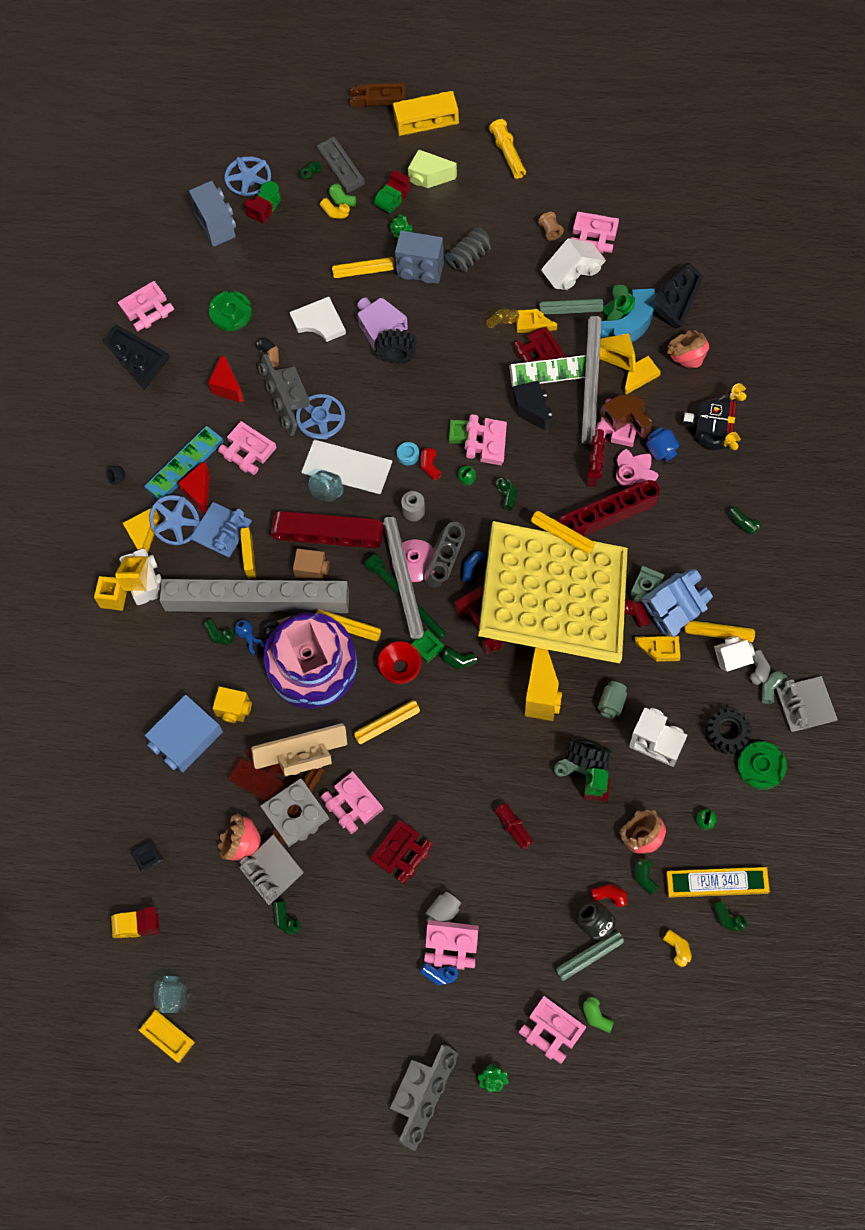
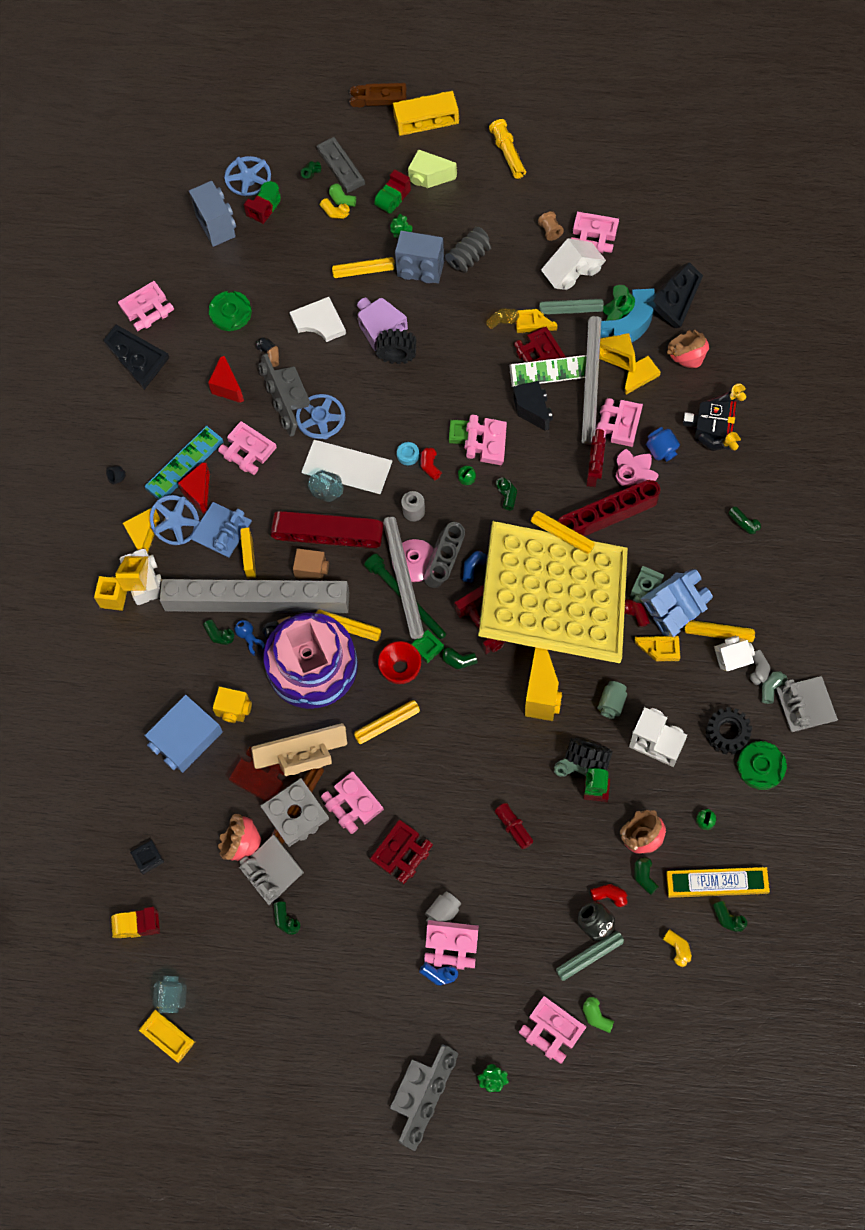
reddish brown brick [602,395,652,439] -> none

